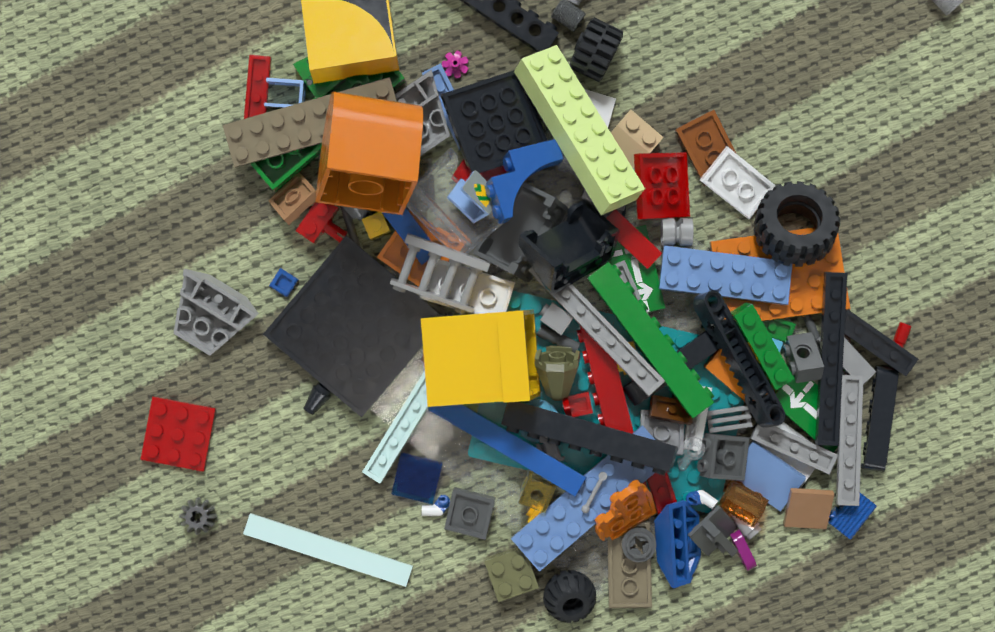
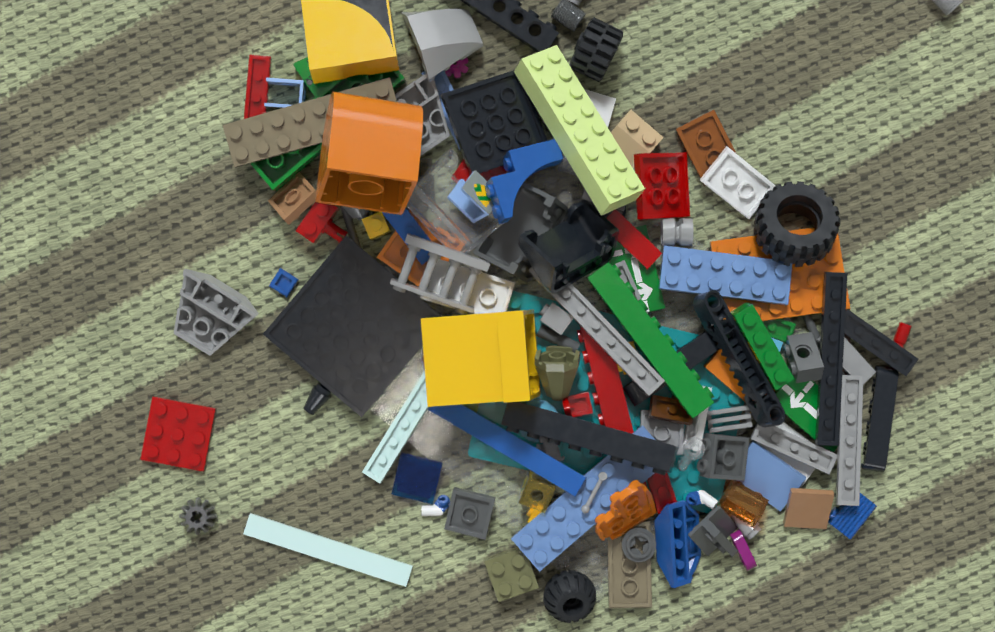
none -> light grey wedge [401,9,483,82]

